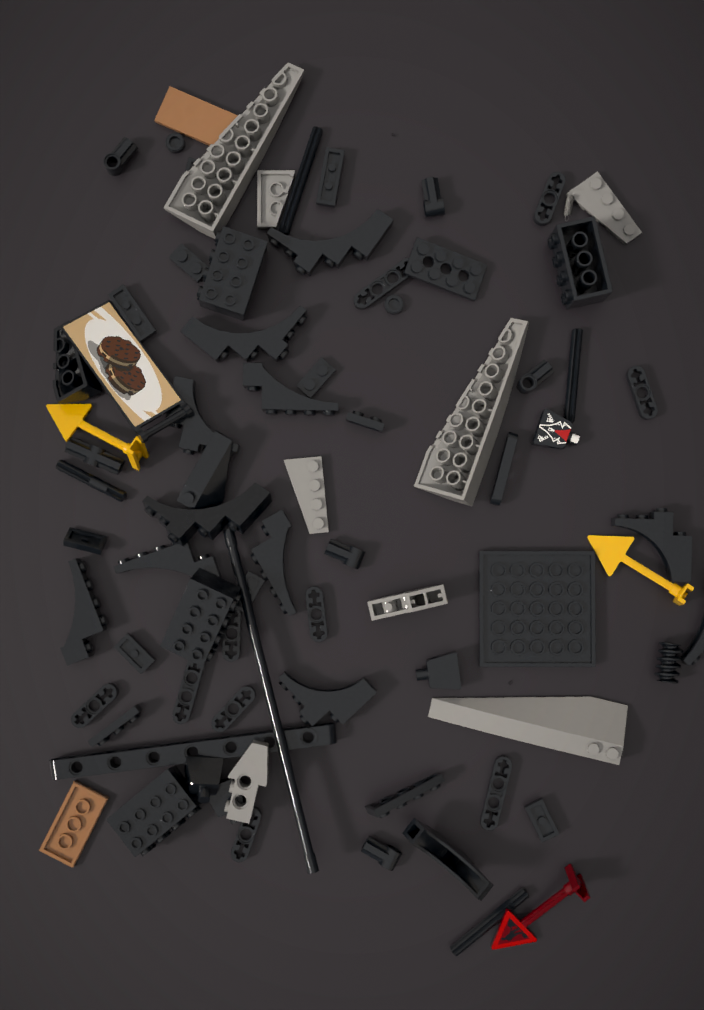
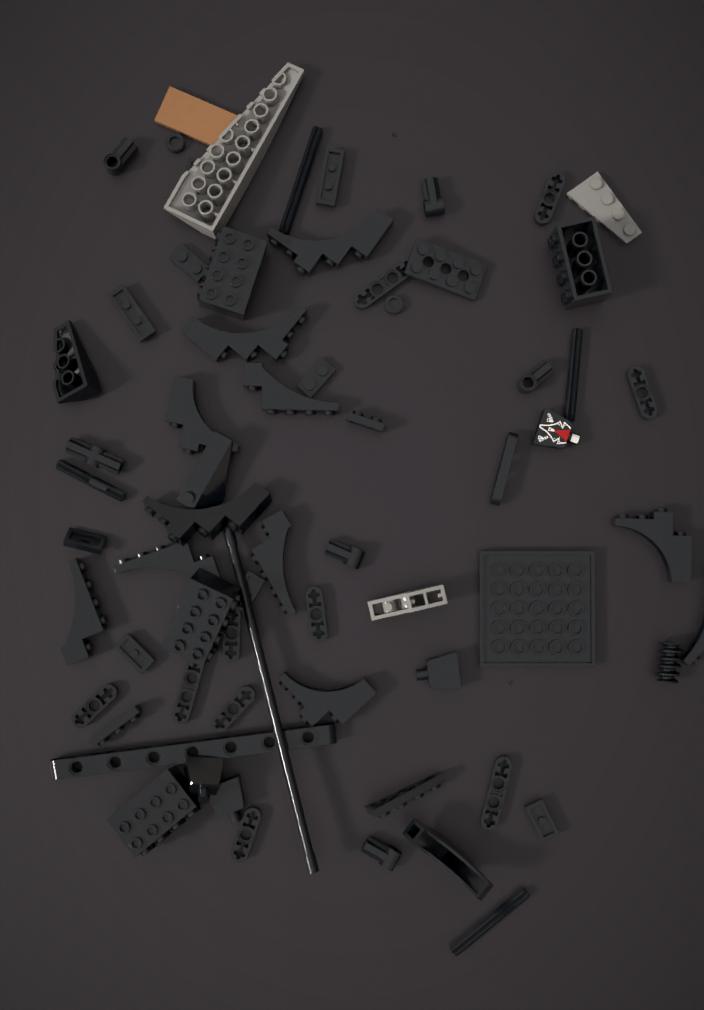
medium nougat tile [39,780,109,868] -> none
yellow piece [46,404,149,471] -> none
flag [61,300,193,443] -> none
light grey brick [224,740,269,824] -> none
light grey wing [257,170,296,229] -> none
light grey wing [284,456,329,534] -> none
light grey wedge [414,318,529,506] -> none
light grey wedge [428,696,628,765] -> none
dark red piece [491,863,591,950] -> none
light grey piece [564,189,574,221] -> none
yellow piece [587,535,694,606] -> none

